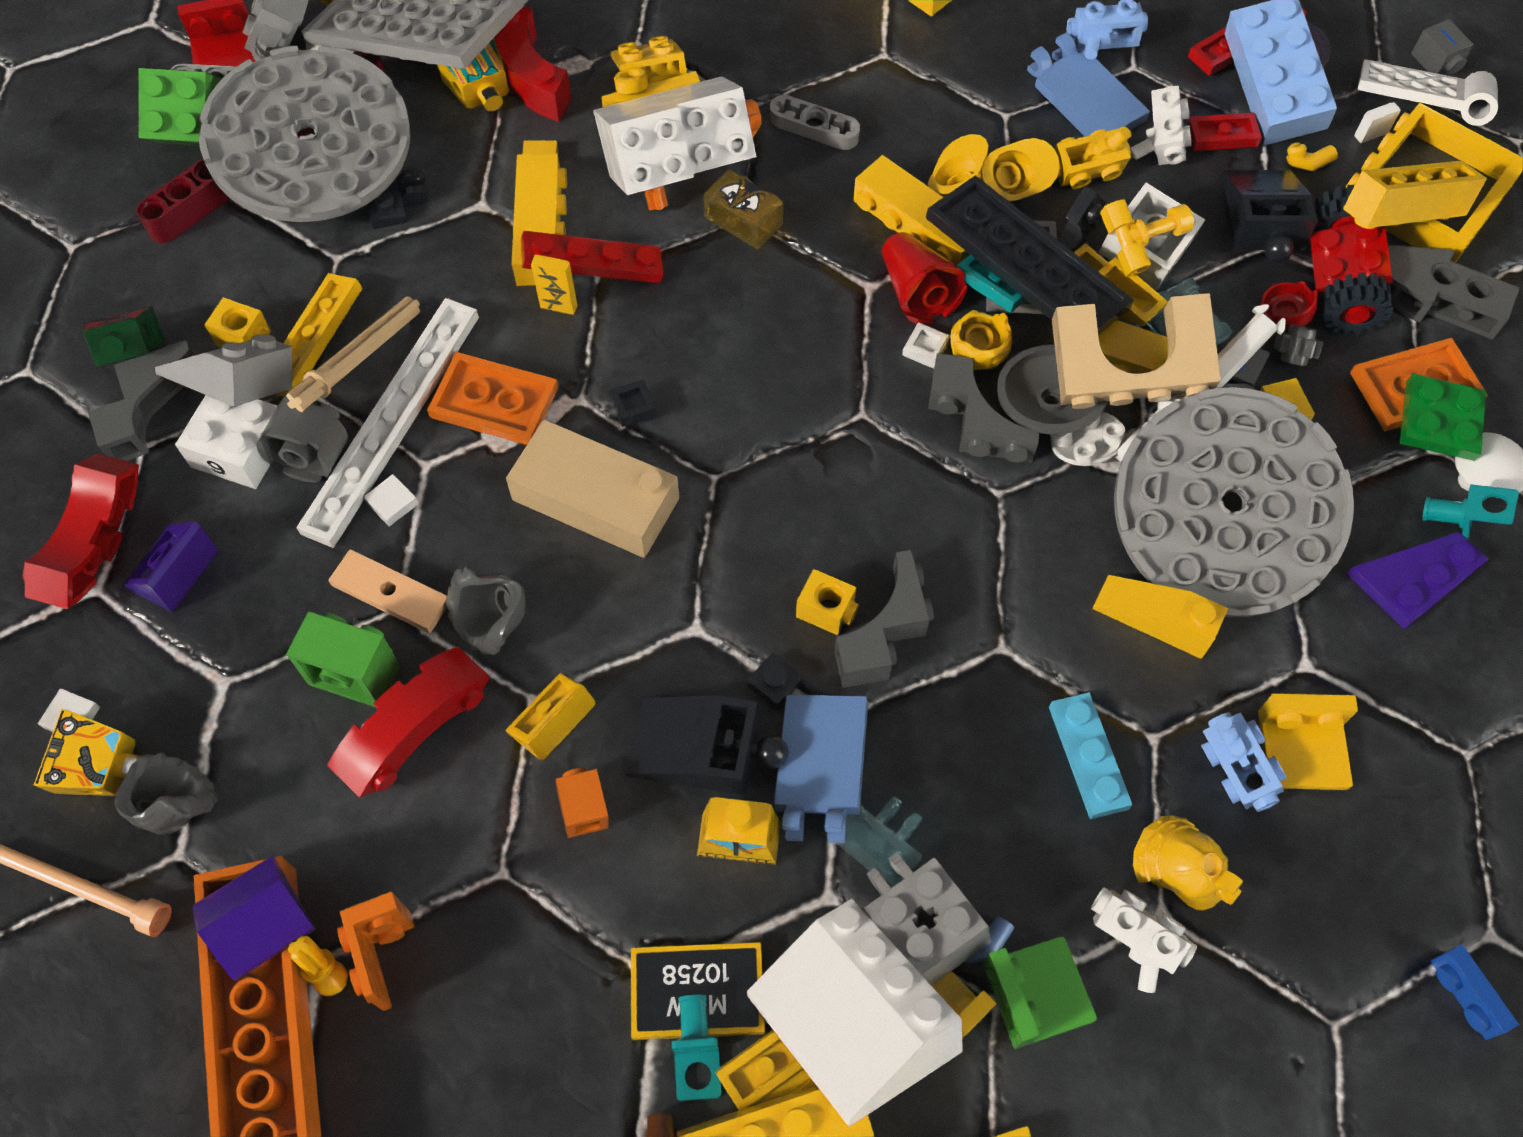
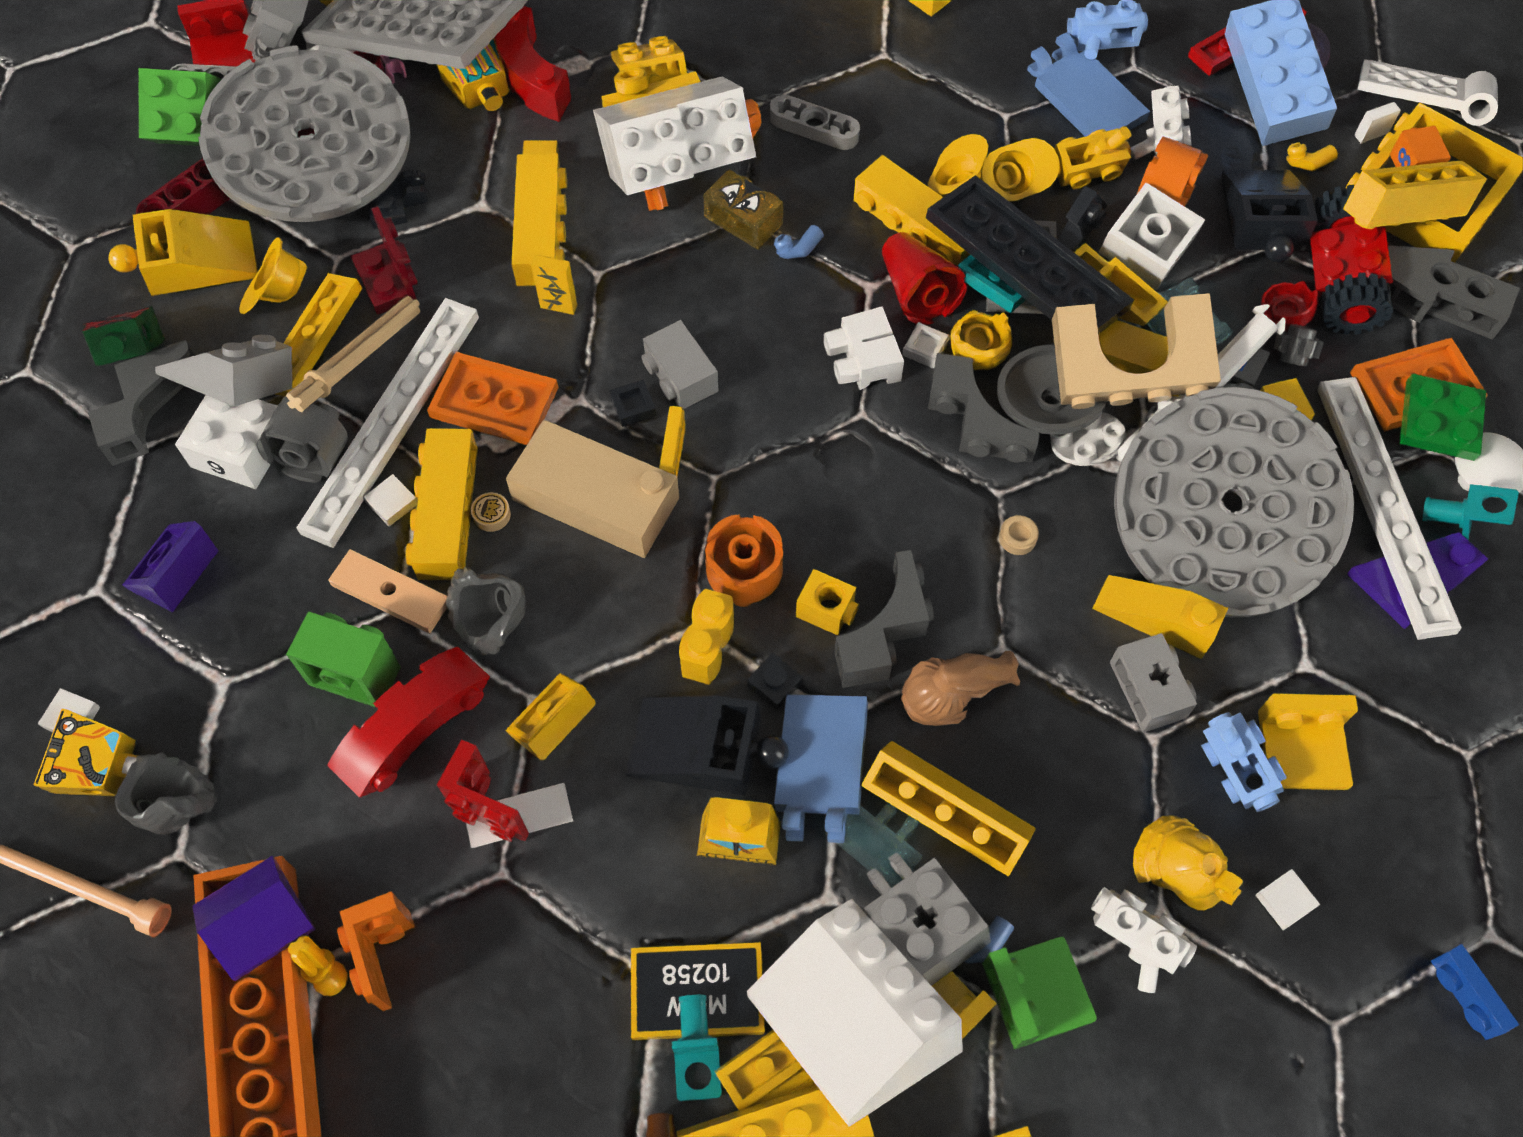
red brick [23,453,139,609] -> none
yellow brick [205,298,271,348] -> none
red plate [521,230,663,283] -> none
orange brick [556,768,609,838] -> none
medium azure plate [1049,692,1132,820] -> none
yellow bar [1100,199,1194,277] -> none
red plate [1186,112,1262,151] -> none
dark grey brick [1411,19,1474,75] -> none
none -> yellow slope [108,209,258,296]
none -> yellow piece [239,237,307,314]
none -> dark red bracket [351,206,418,315]
none -> bright pink hand [380,55,407,84]
none -> yellow brick [406,428,478,580]
none -> red bracket [437,739,529,842]
none -> white sticker [466,783,573,848]
none -> tile [471,492,511,532]
none -> light grey brick [642,320,719,410]
none -> yellow tile [659,406,686,478]
none -> yellow brick [679,589,734,685]
none -> orange brick [705,514,783,607]
none -> medium blue arm [774,225,824,259]
none -> white hips [824,306,904,390]
none -> yellow brick [861,741,1036,877]
none -> medium nougat hair [901,651,1020,726]
none -> tan tile [999,515,1039,555]
none -> light grey brick [1110,633,1197,733]
none -> orange brick [1136,136,1209,207]
none -> white tile [1255,869,1320,931]
none -> white tile [1317,377,1462,640]
none -> orange brick [1390,126,1451,167]

